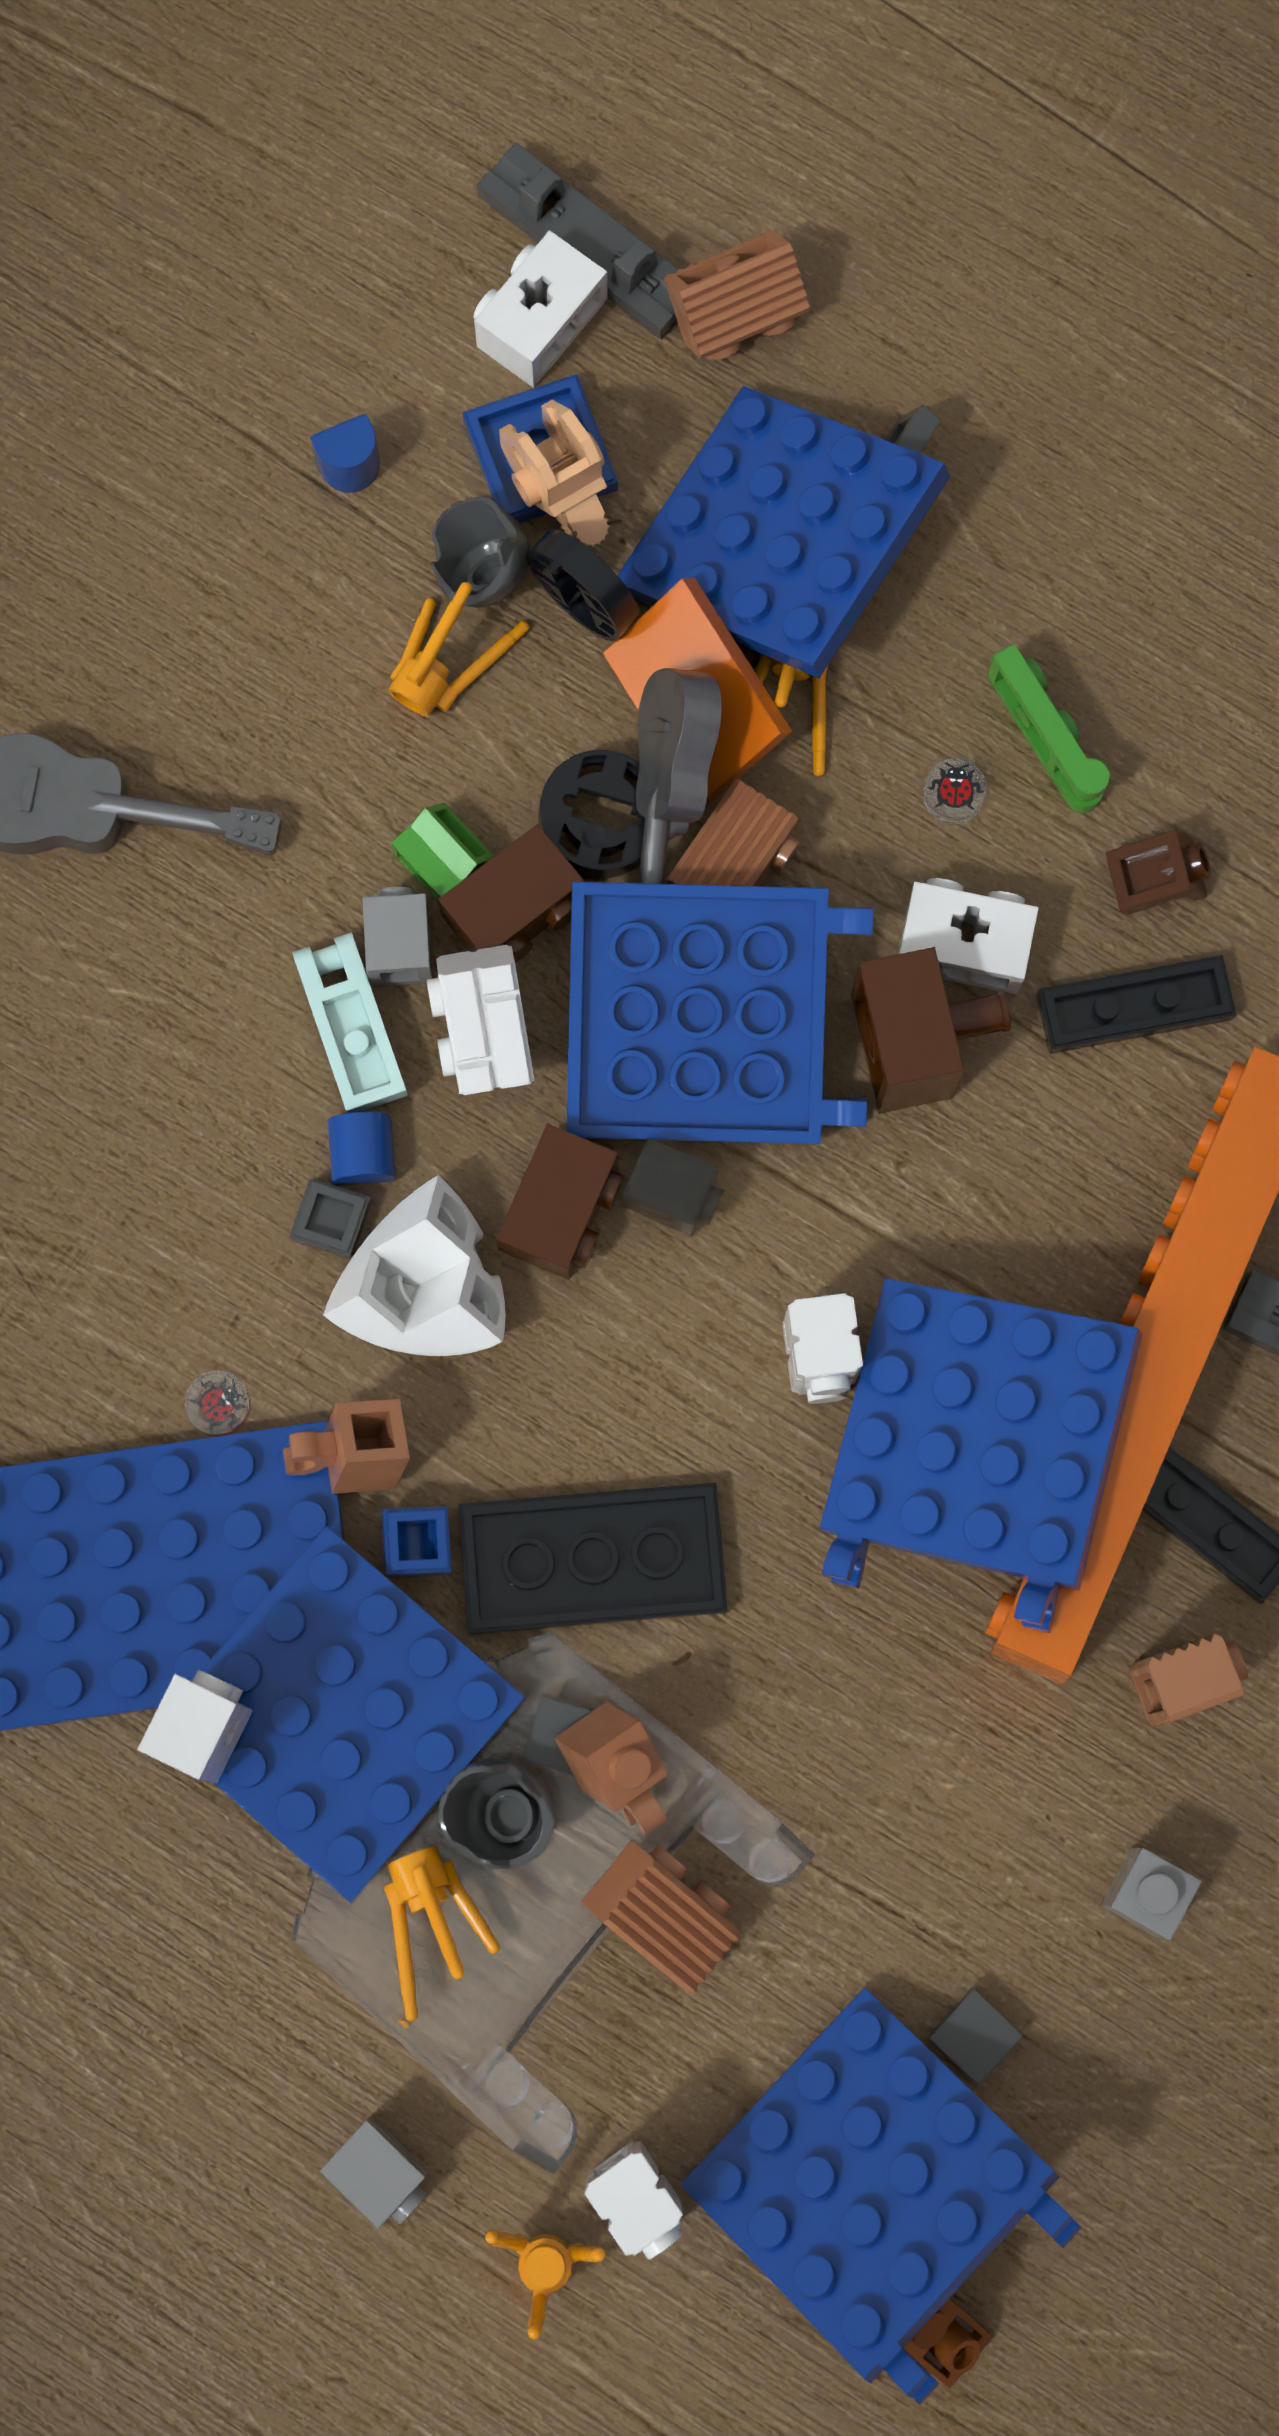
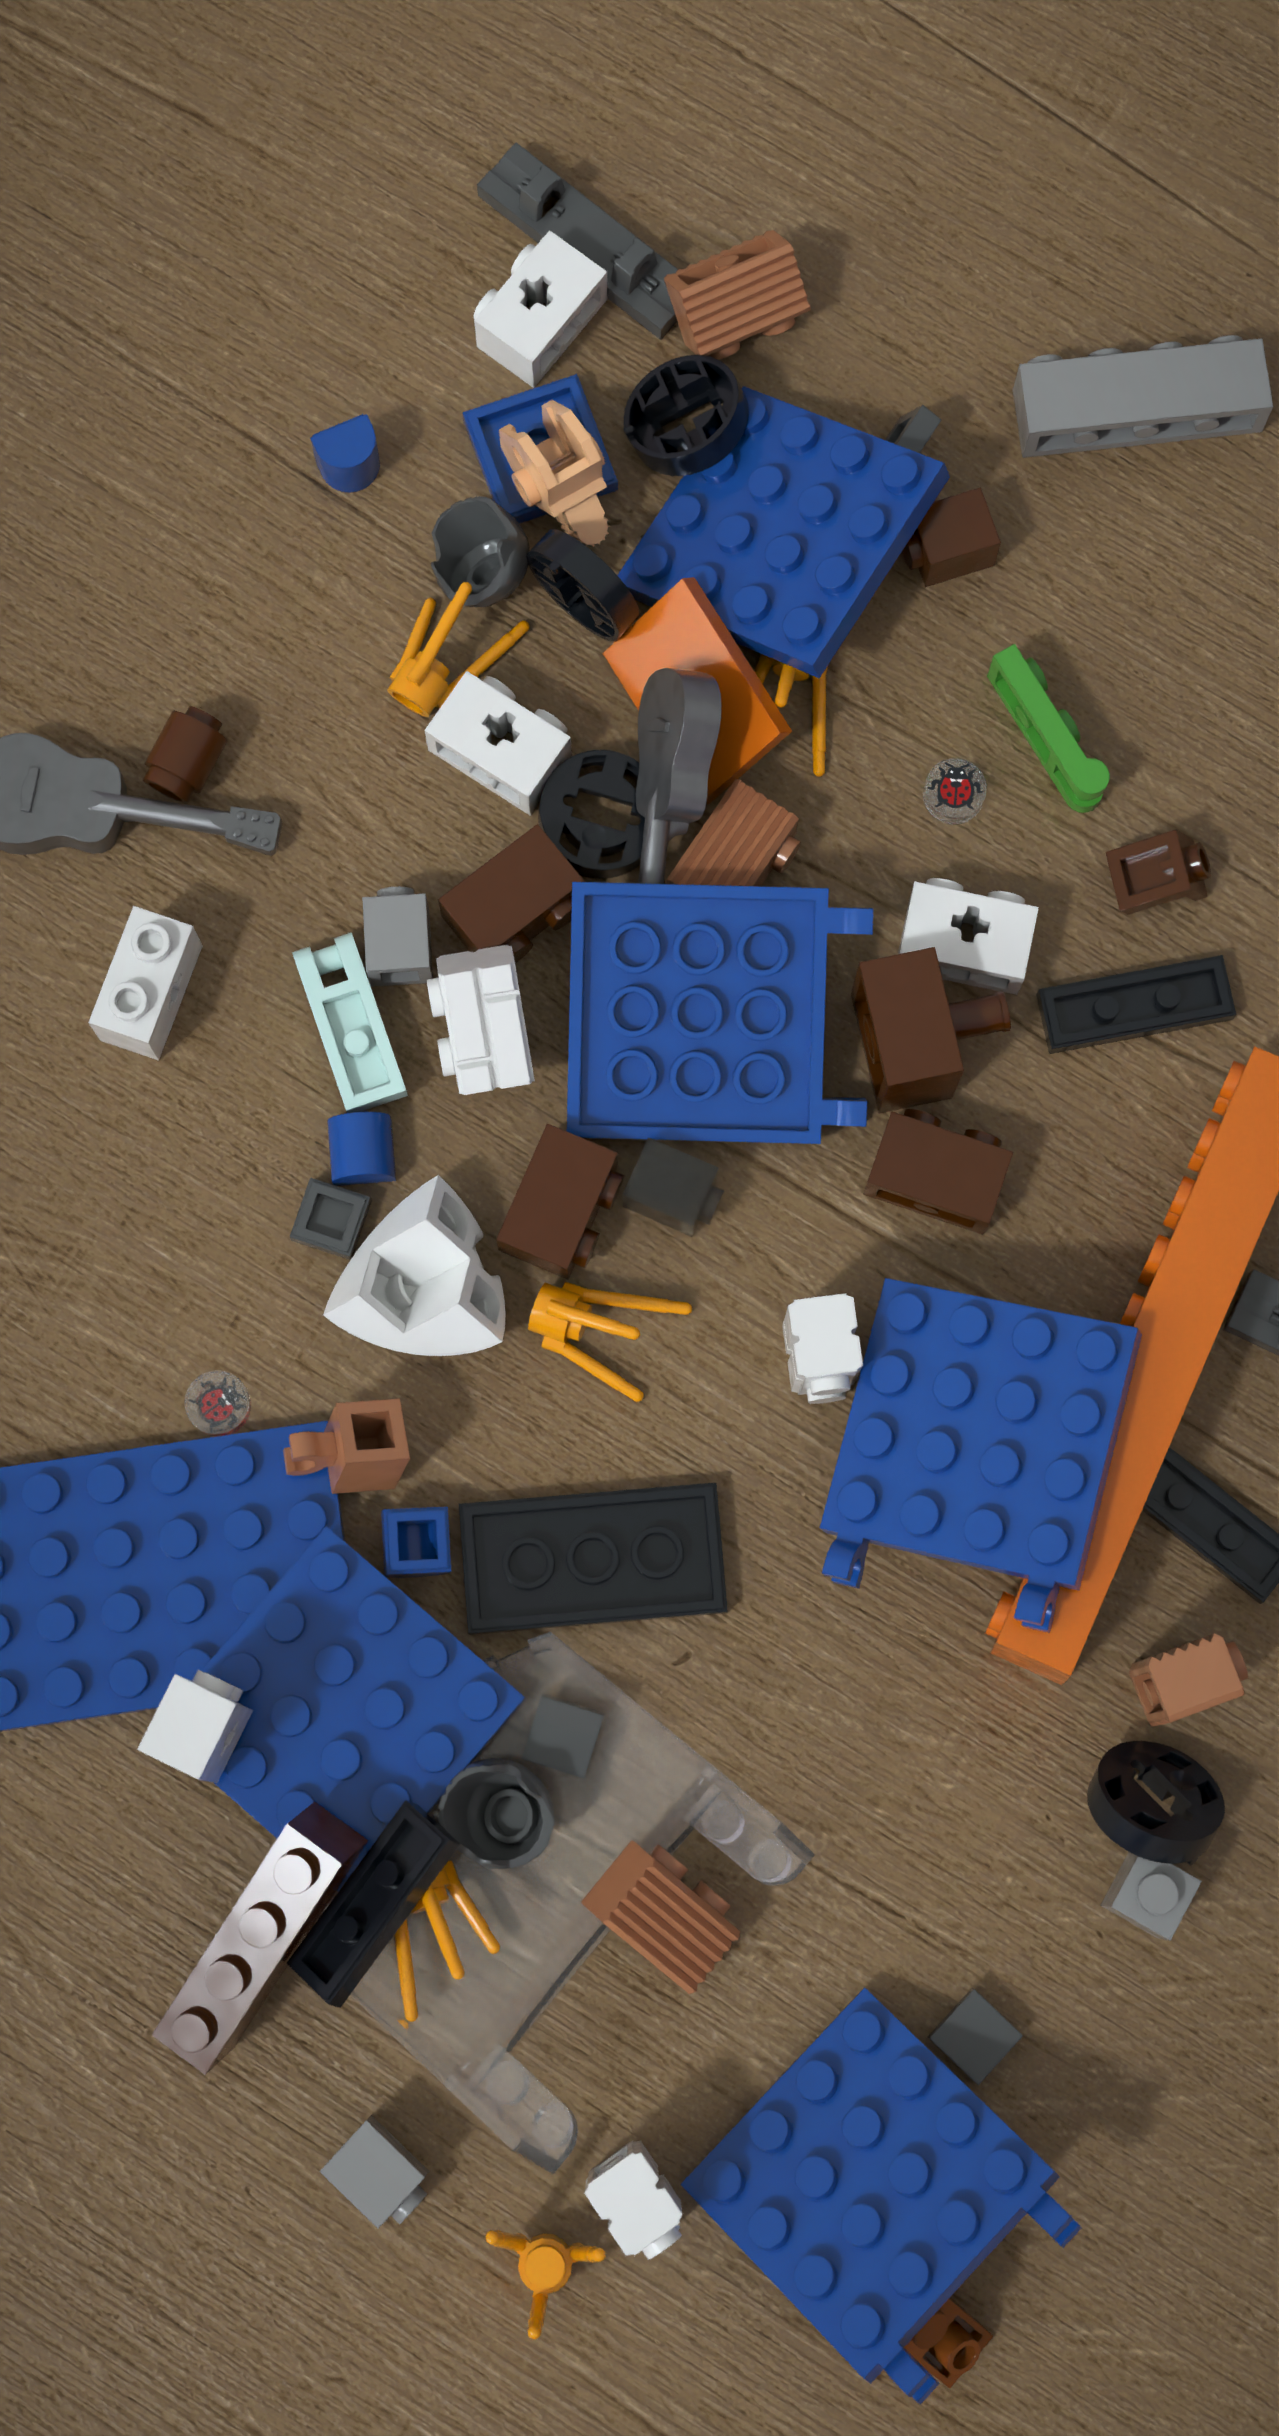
bright green piece [391,802,494,903] -> none
nougat brick [554,1701,669,1835] -> none
none -> white brick [88,906,203,1060]
none -> reddish brown brick [143,706,228,804]
none -> brick [152,1801,368,2075]
none -> black tile [287,1800,460,2008]
none -> white brick [424,671,572,816]
none -> light orange plant [528,1282,692,1402]
none -> black piece [623,355,749,476]
none -> reddish brown brick [863,1109,1013,1235]
none -> reddish brown brick [902,487,1001,587]
none -> light grey brick [1013,335,1273,458]
none -> black piece [1087,1741,1225,1866]

